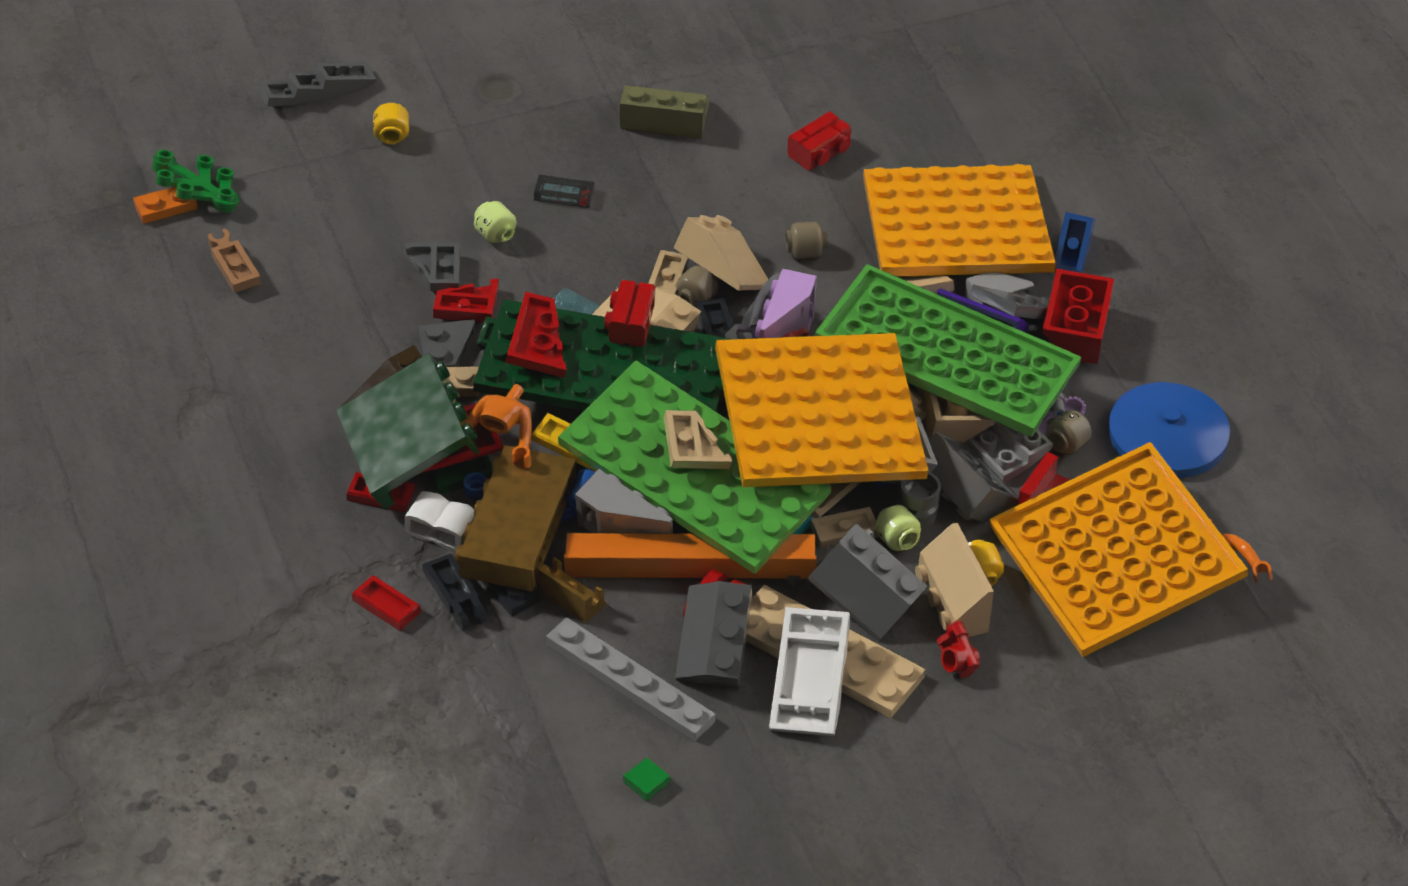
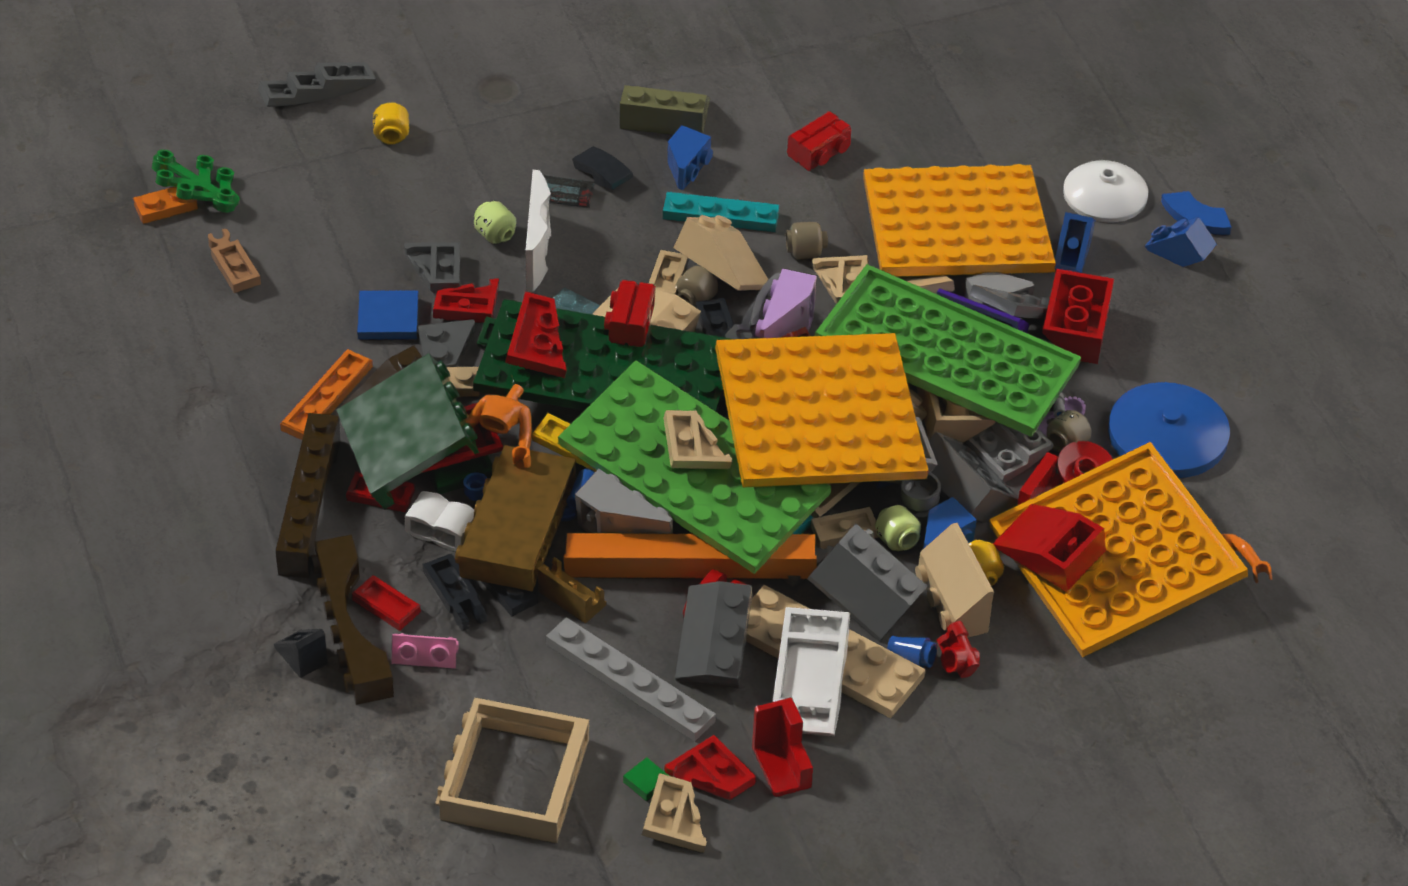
none -> black slope [274,629,328,678]
none -> dark brown arch [275,413,341,578]
none -> orange tile [280,349,373,440]
none -> dark brown arch [310,534,394,705]
none -> blue tile [357,290,419,339]
none -> bright pink hinge [392,633,459,669]
none -> tan window [435,698,589,843]
none -> white slope [526,170,551,292]
none -> black slope [572,146,633,190]
none -> tan wing [642,773,707,853]
none -> teal plate [663,192,779,232]
none -> red wing [664,735,756,800]
none -> blue slope [668,125,713,190]
none -> red panel [752,697,813,797]
none -> tan wing [812,255,869,304]
none -> blue cone [887,636,937,668]
none -> blue slope [924,497,977,548]
none -> red slope [993,504,1106,592]
none -> red dish [1057,441,1113,483]
none -> white dish [1063,160,1148,223]
none -> blue slope [1145,217,1217,267]
none -> blue tile [1161,191,1232,235]

